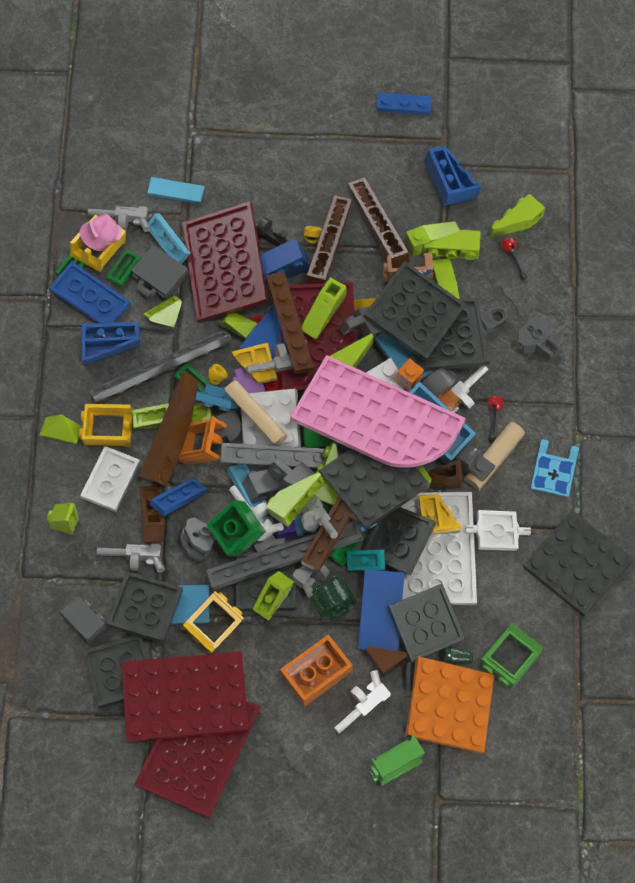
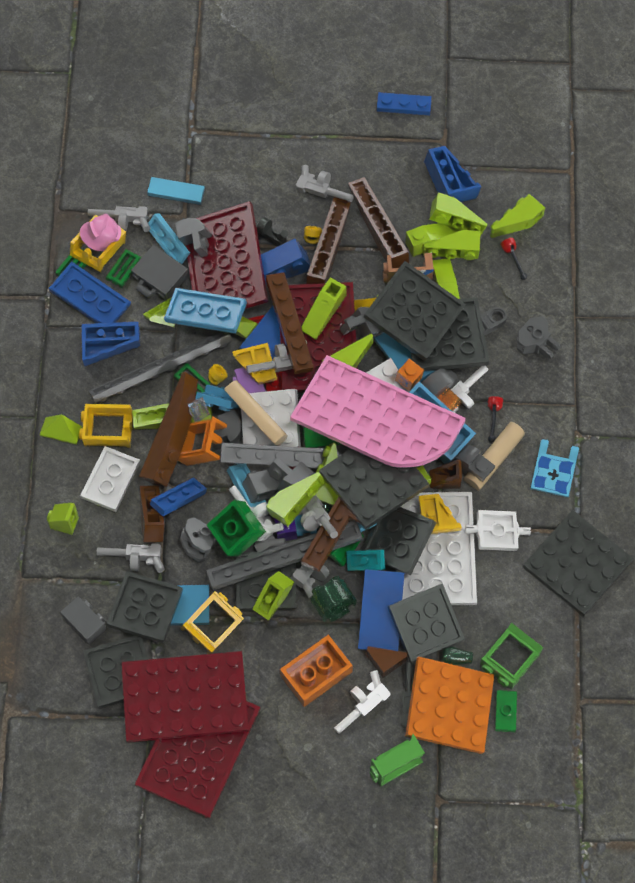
none -> dark azure tile [164,288,247,333]
none -> brick [175,218,212,257]
none -> clear plate [188,397,210,422]
none -> light grey piece [296,165,354,202]
none -> lime slope [429,192,487,236]
none -> green plate [495,690,517,732]

